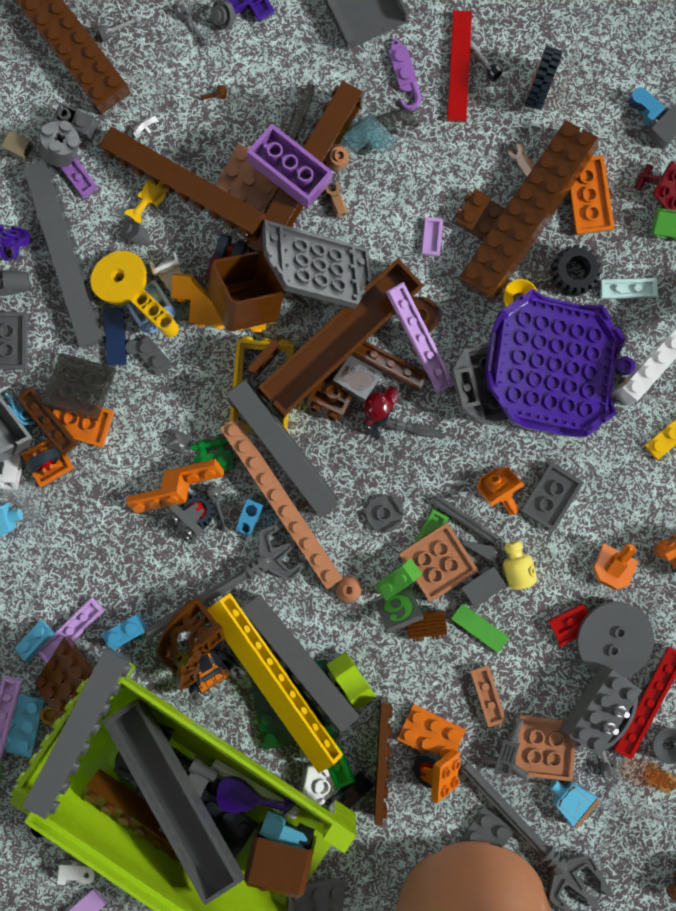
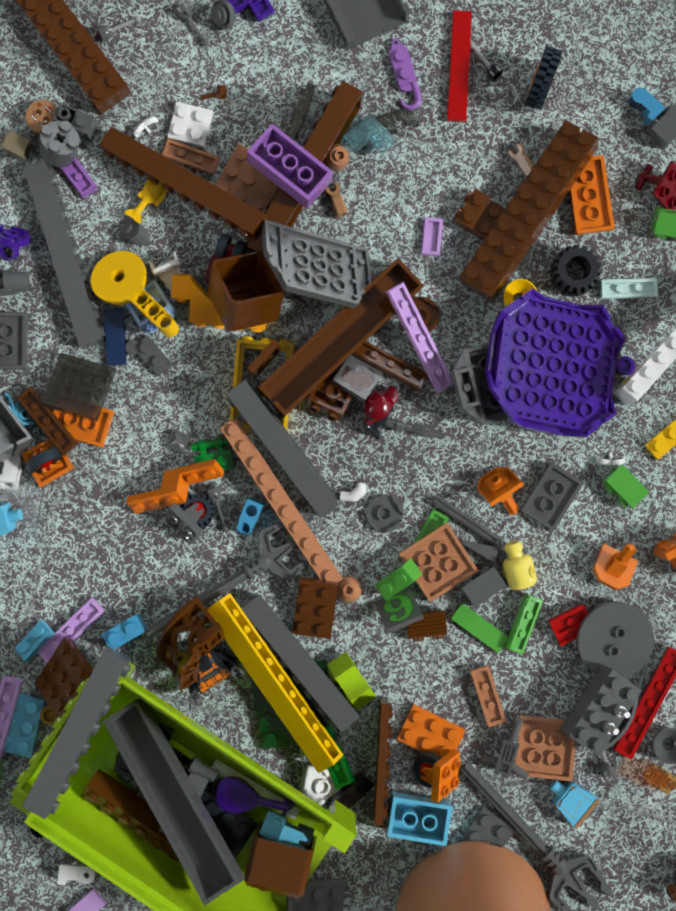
none -> medium nougat head [25,99,57,137]
none -> nougat tile [161,138,221,176]
none -> white plate [167,102,214,148]
none -> reddish brown plate [292,577,339,639]
none -> white arm [340,482,366,502]
none -> medium azure brick [387,791,452,846]
none -> bright green tile [504,593,543,655]
none -> white piece [596,453,625,466]
none -> bright green brick [602,464,649,508]

